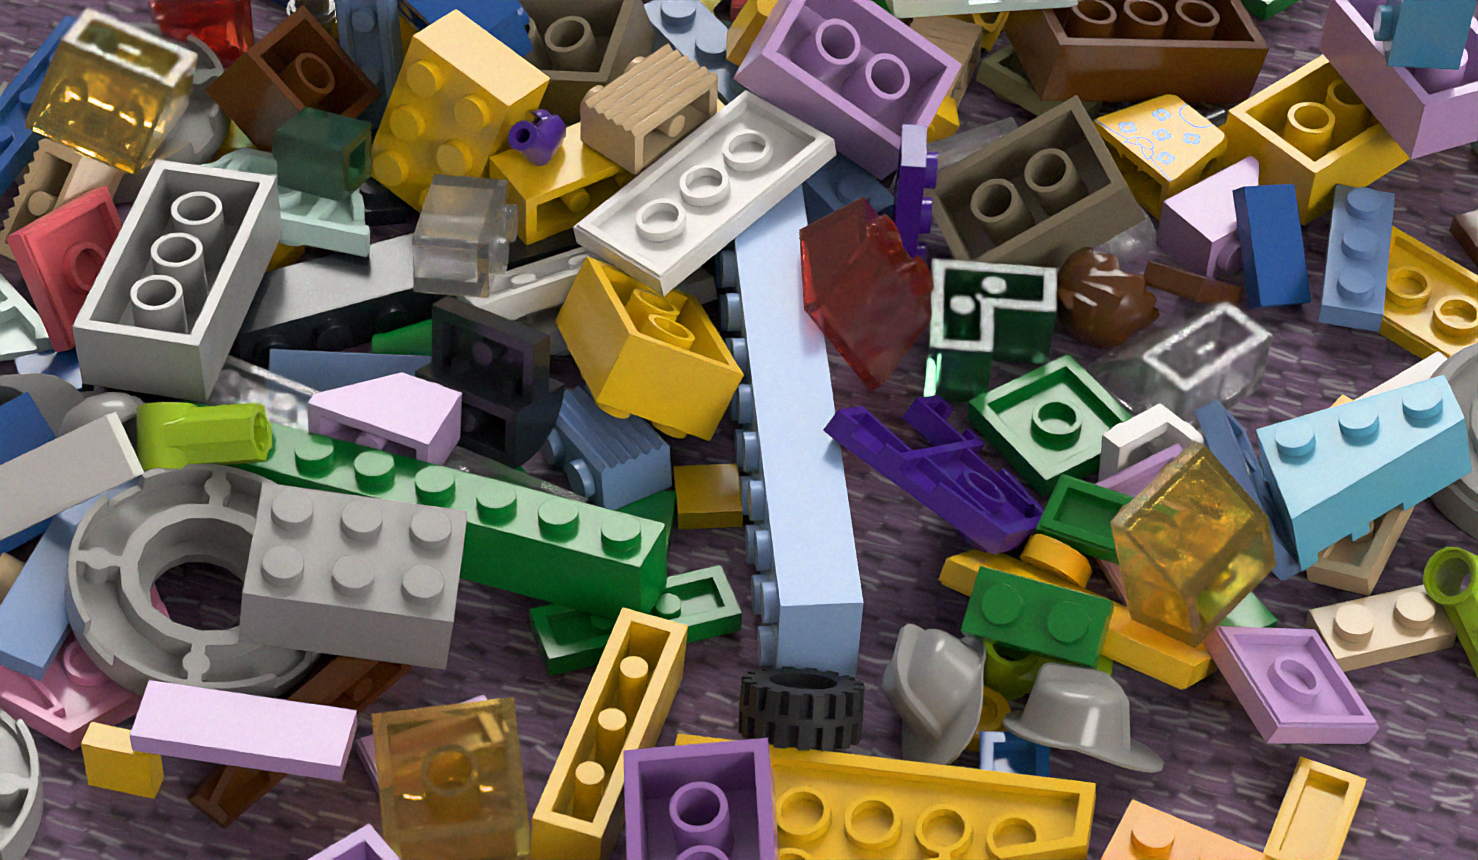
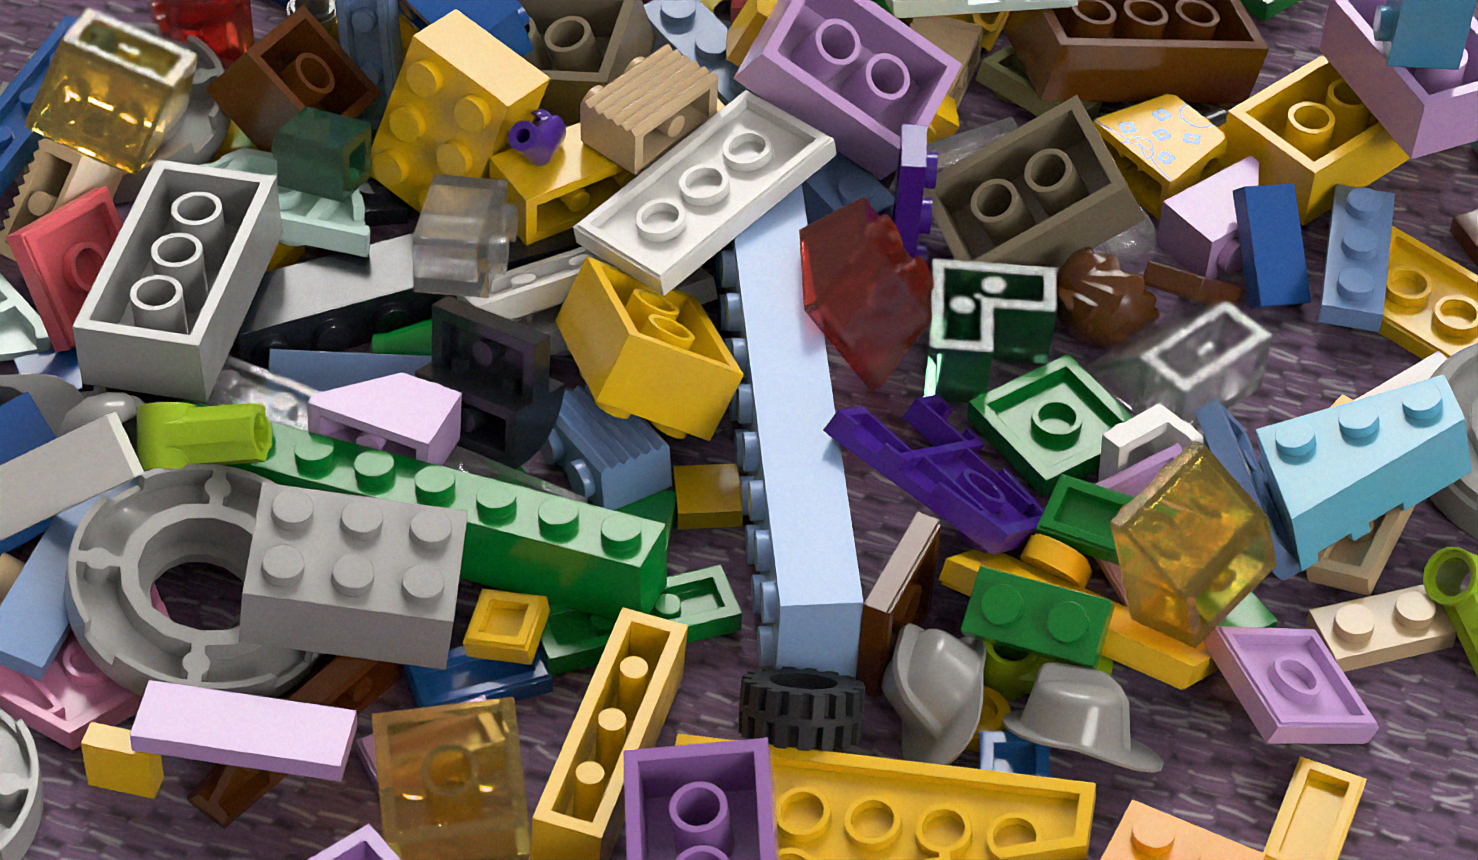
none -> blue tile [403,645,553,717]
none -> yellow tile [463,589,550,665]
none -> reddish brown tile [856,511,941,698]

